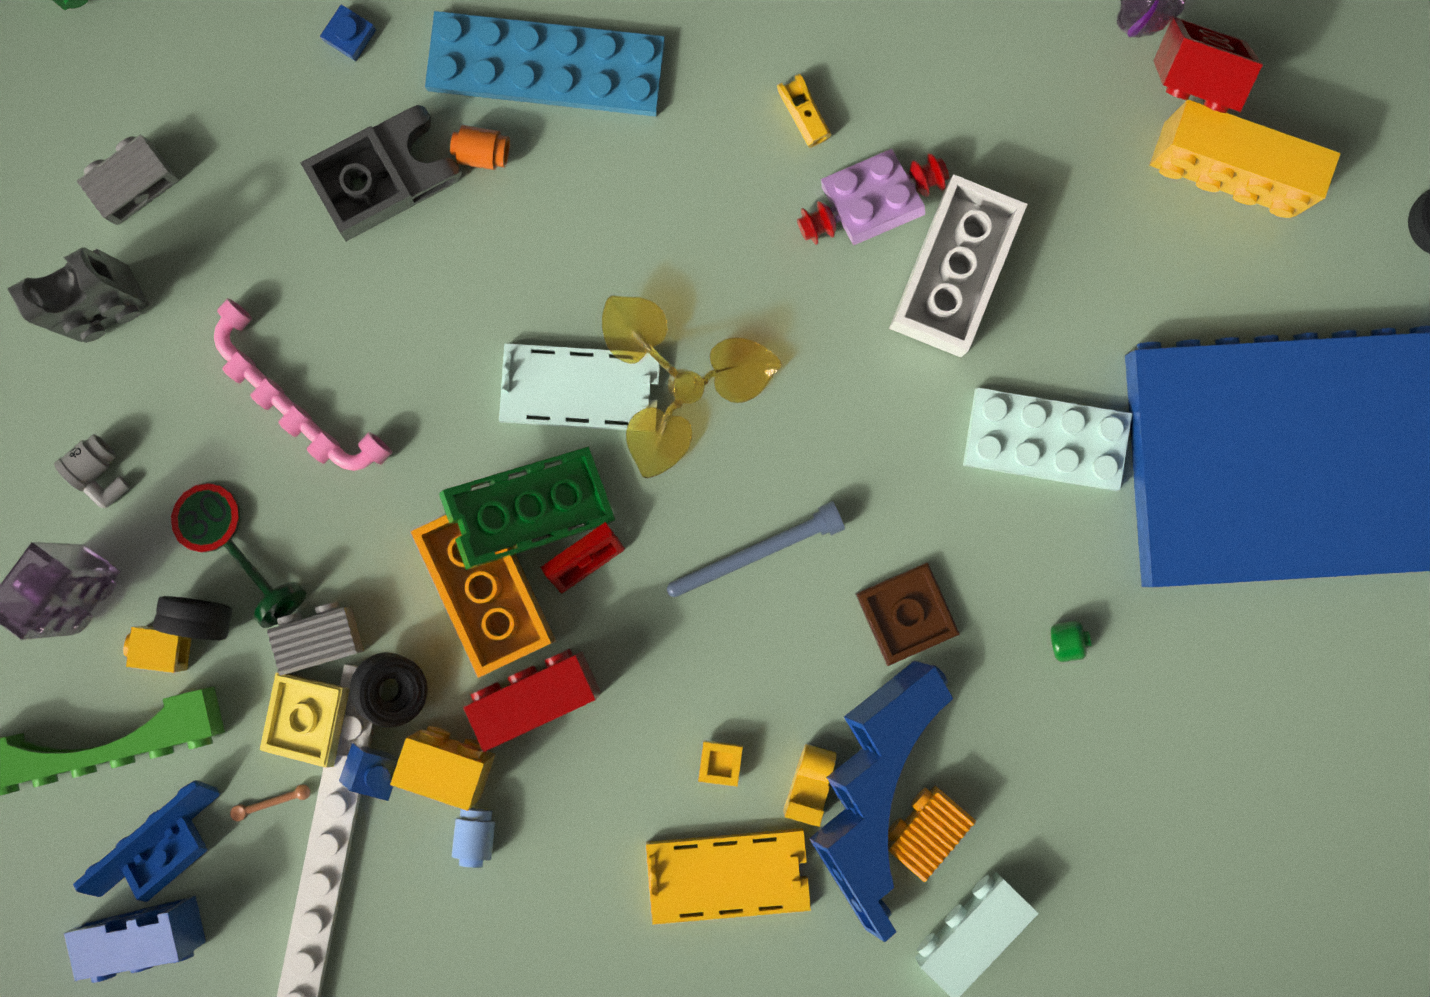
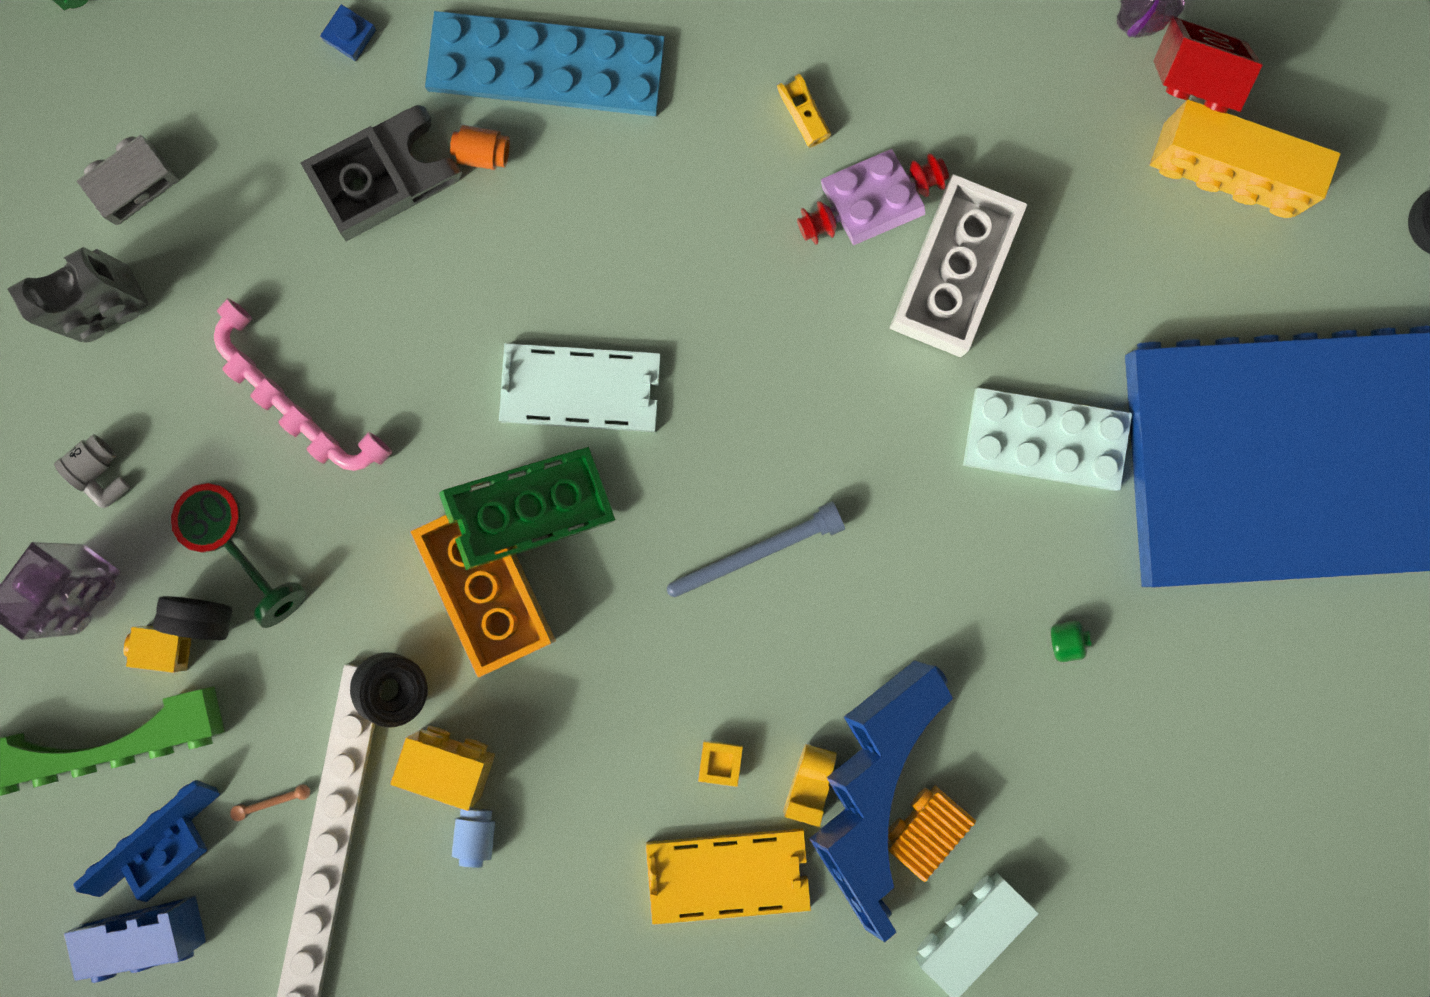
light yellow tile [260,672,350,768] -> none
light grey brick [267,601,364,676] -> none
blue brick [339,743,398,801] -> none
red brick [463,648,602,752] -> none
red tile [540,522,625,594] -> none
clear yellow plant [602,295,782,478] -> none
reddish brown tile [855,562,960,666] -> none

